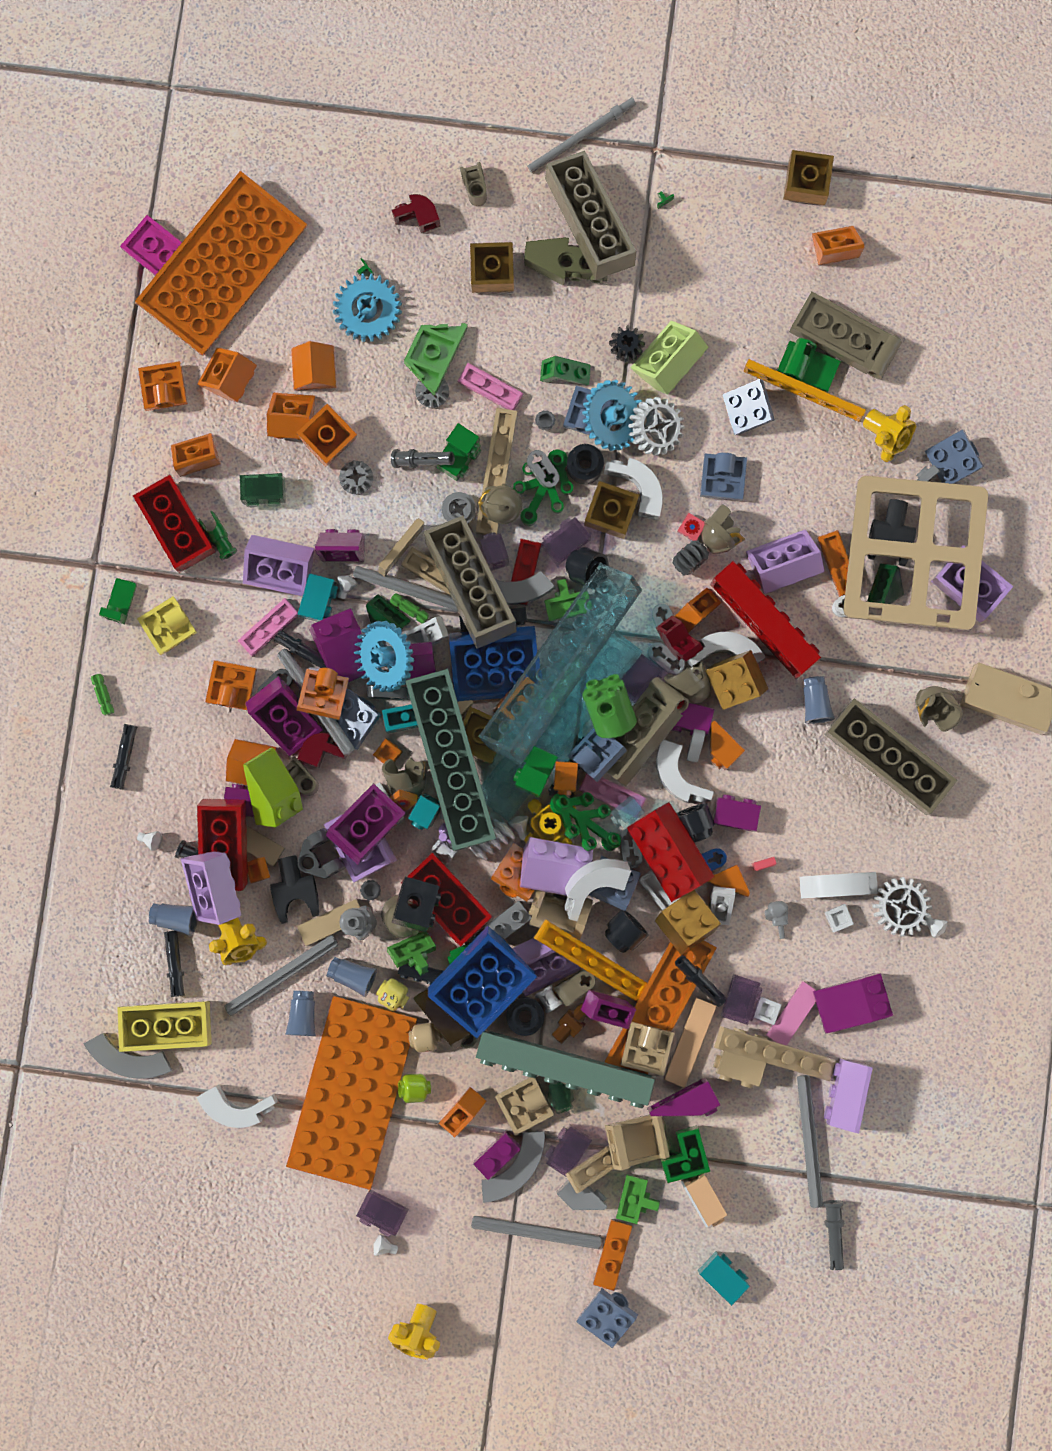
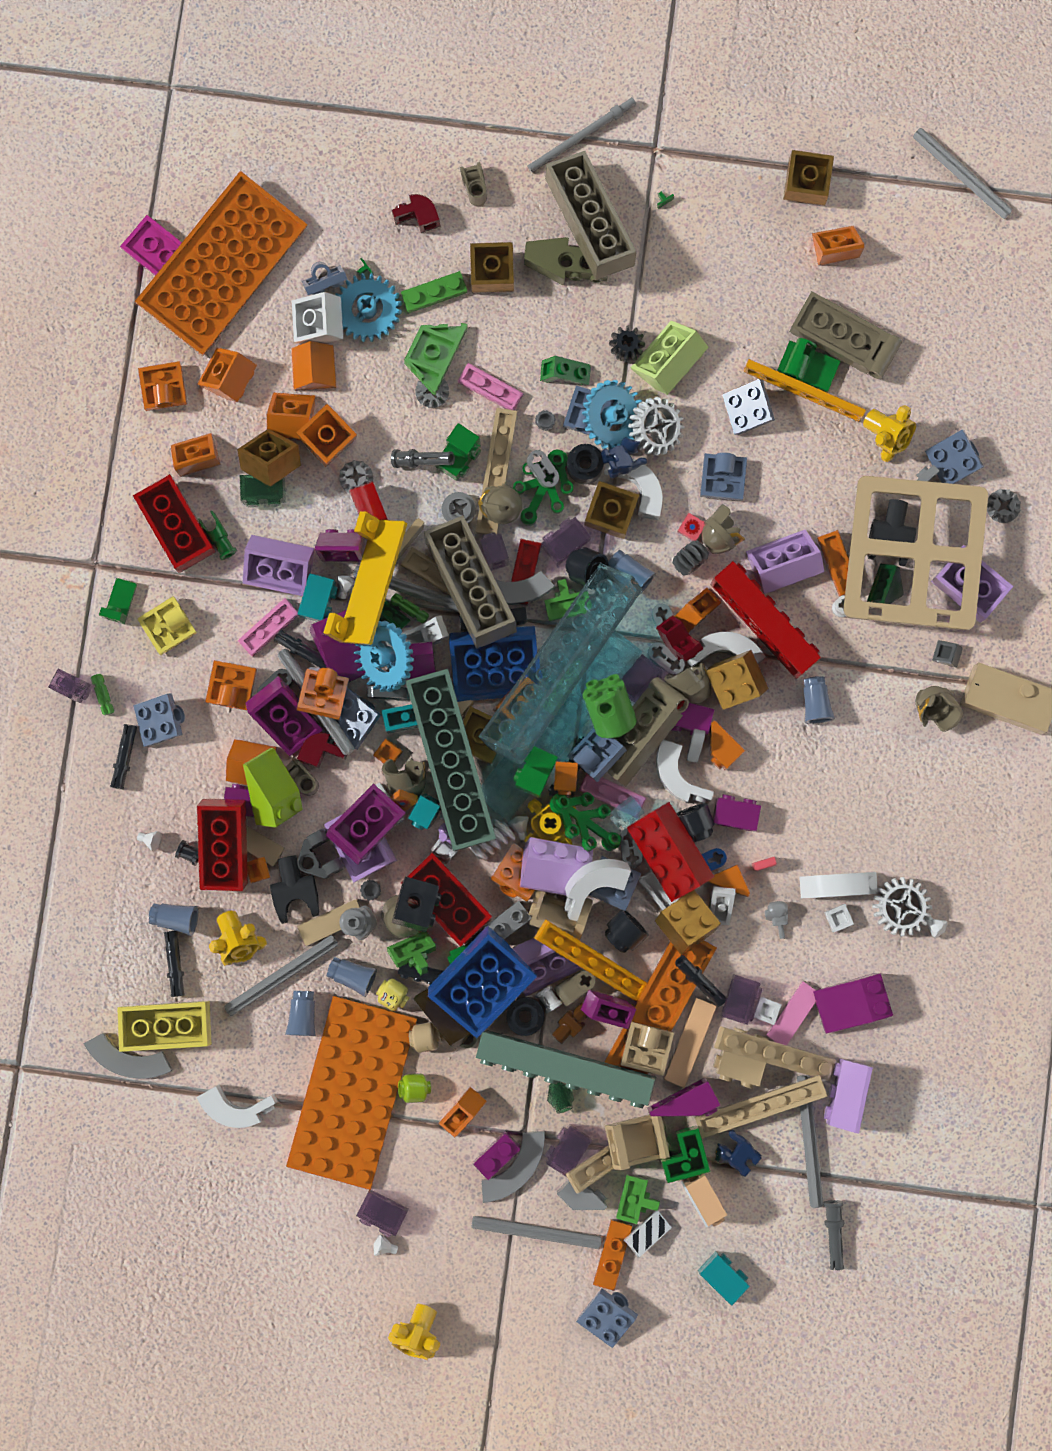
lavender slope [181,852,242,925] -> none
tan plate [495,1077,554,1136] -> none
dark tan brick [824,698,958,815] -> none
none -> clear purple brick [48,668,91,703]
none -> sand blue plate [133,693,185,747]
none -> pearl gold brick [237,429,301,486]
none -> white brick [292,292,343,344]
none -> sand blue plate [302,262,347,295]
none -> yellow bracket [323,511,407,645]
none -> red brick [349,481,388,520]
none -> bright green plate [401,271,467,314]
none -> dark blue animal [601,437,647,479]
none -> sand blue plant [608,550,656,596]
none -> white tile [624,1211,672,1257]
none -> tan plate [695,1074,827,1139]
none -> dark blue animal [715,1130,762,1177]
none -> light grey axle [913,128,1012,219]
none -> dark grey slope [932,640,963,668]
none -> light grey gear [987,489,1021,523]

